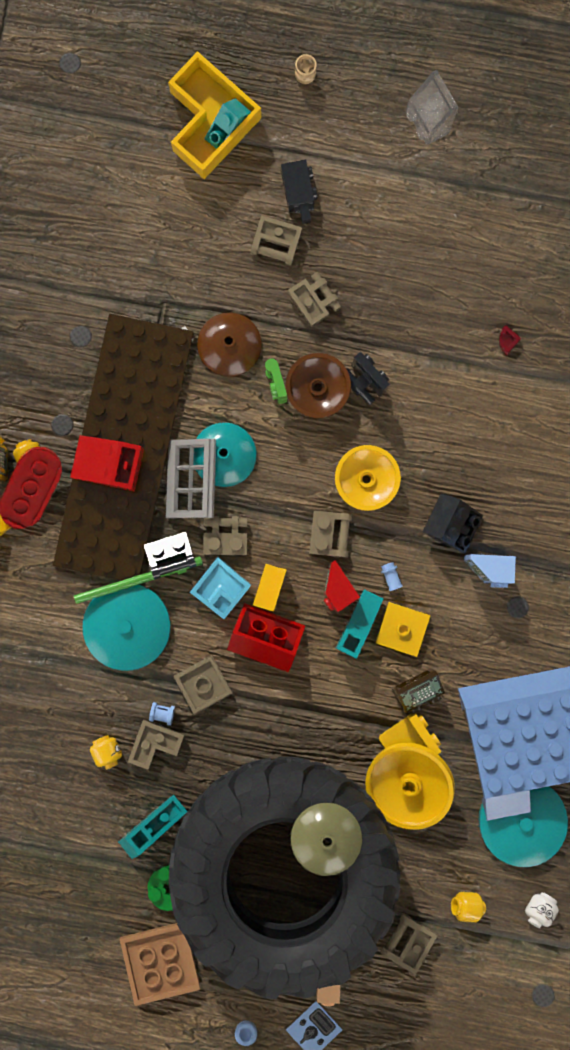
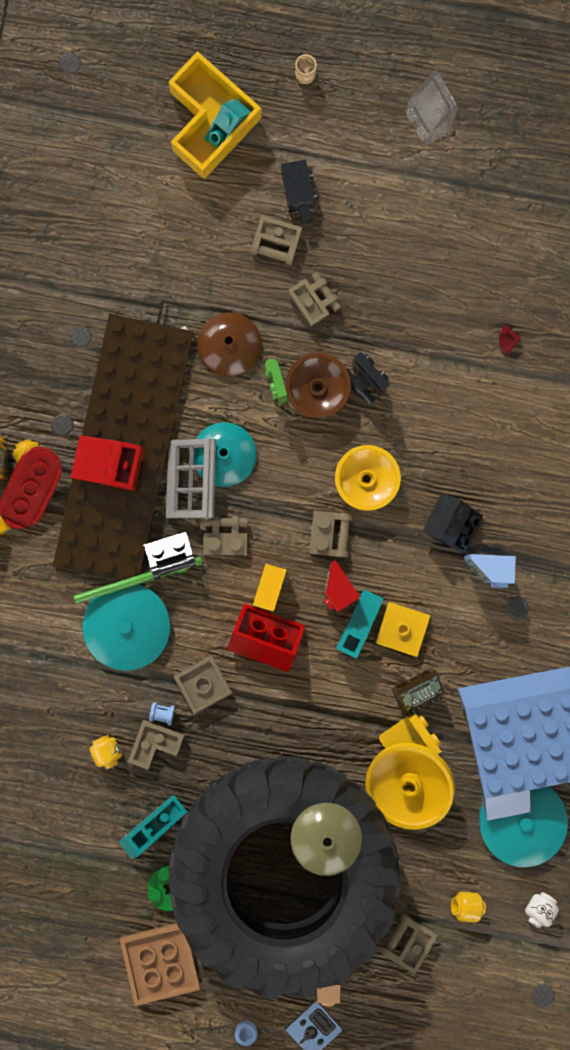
medium azure plate [190,557,252,619] -> none
light blue pin [381,562,403,591] -> none

